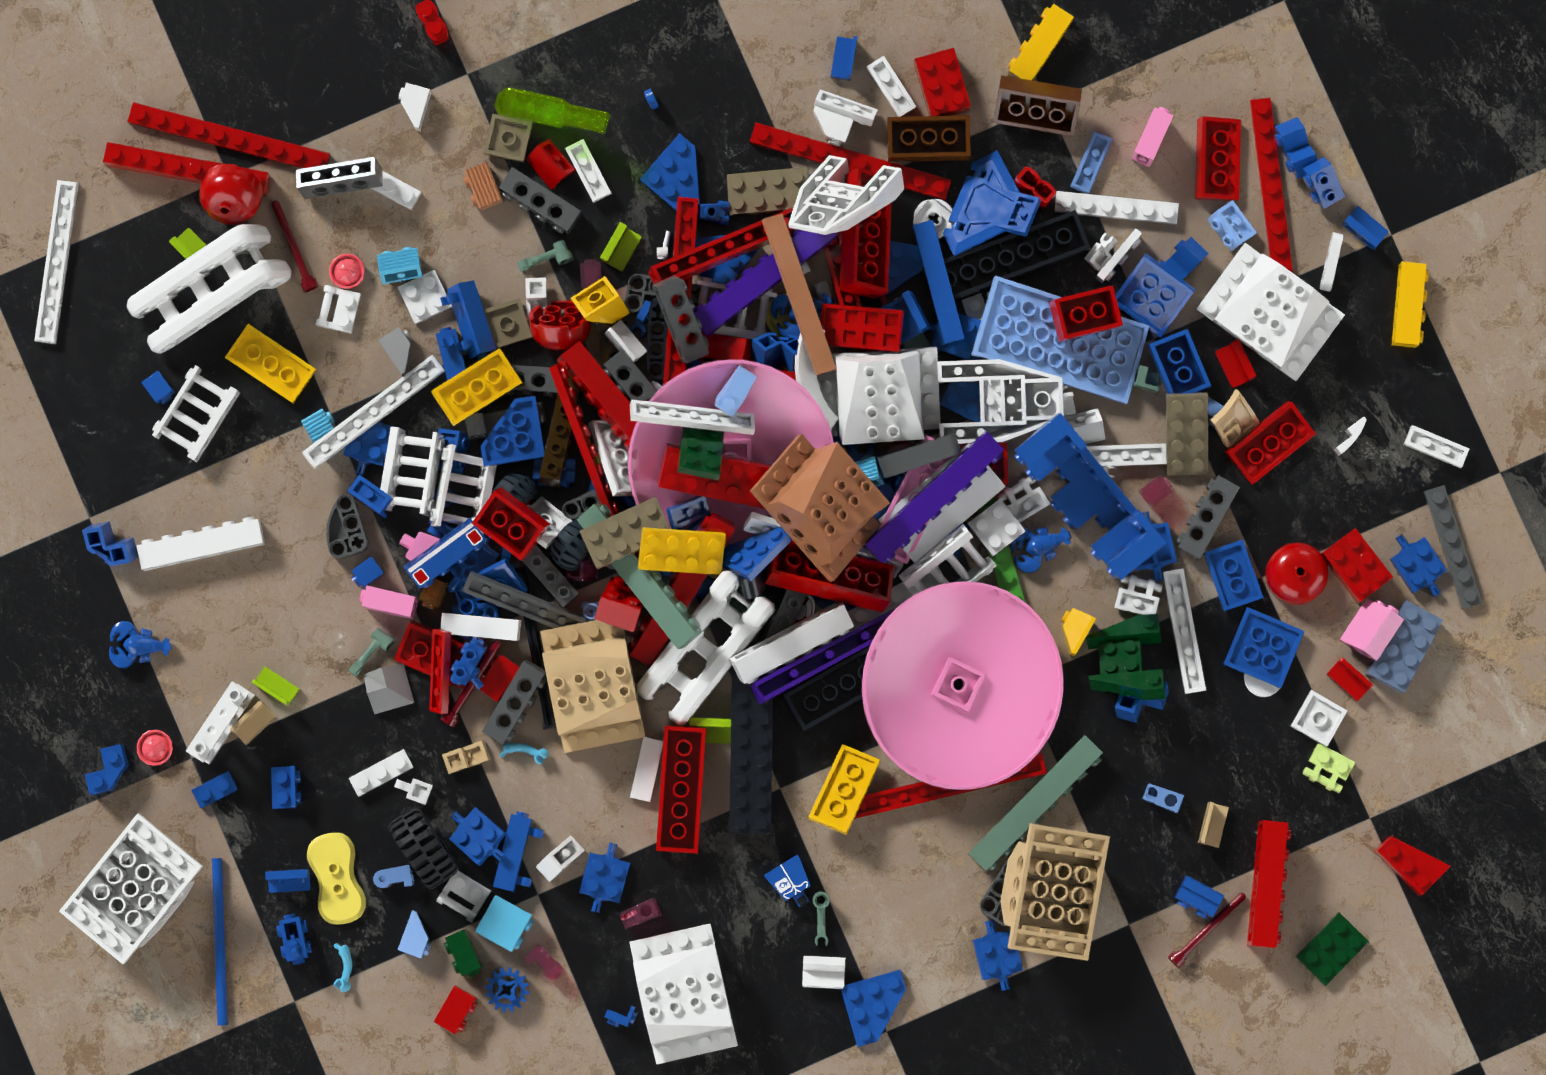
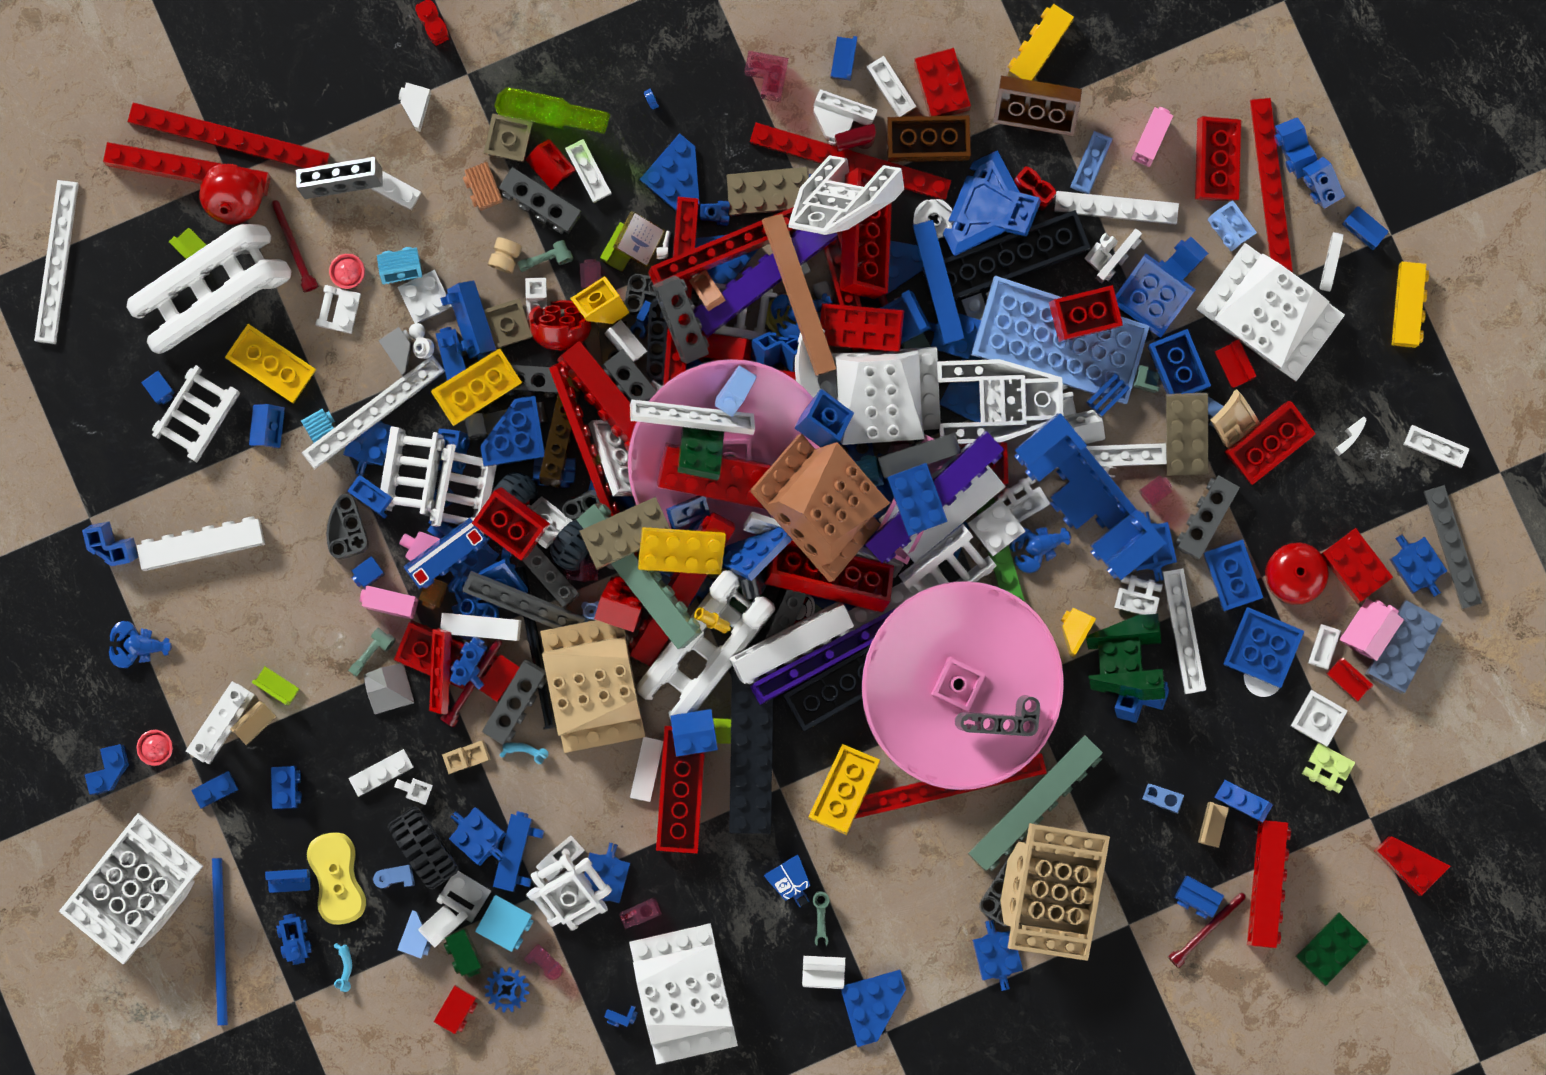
none -> blue panel [249,404,285,448]
none -> white plate [409,323,434,359]
none -> white panel [418,905,468,948]
none -> tan wheel [488,237,522,274]
none -> white brick [527,854,612,931]
none -> white tile [613,211,665,267]
none -> blue slope [670,709,718,757]
none -> nougat tile [689,270,726,311]
none -> yellow axle [694,607,731,633]
none -> clear pink brick [745,51,789,103]
none -> blue slope [795,389,854,447]
none -> dark red brick [834,123,876,152]
none -> blue plate [887,463,948,536]
none -> dark grey beam [955,695,1040,736]
none -> blue tile [1086,373,1130,417]
none -> blue plate [1214,780,1273,823]
none -> white tile [1308,624,1341,670]

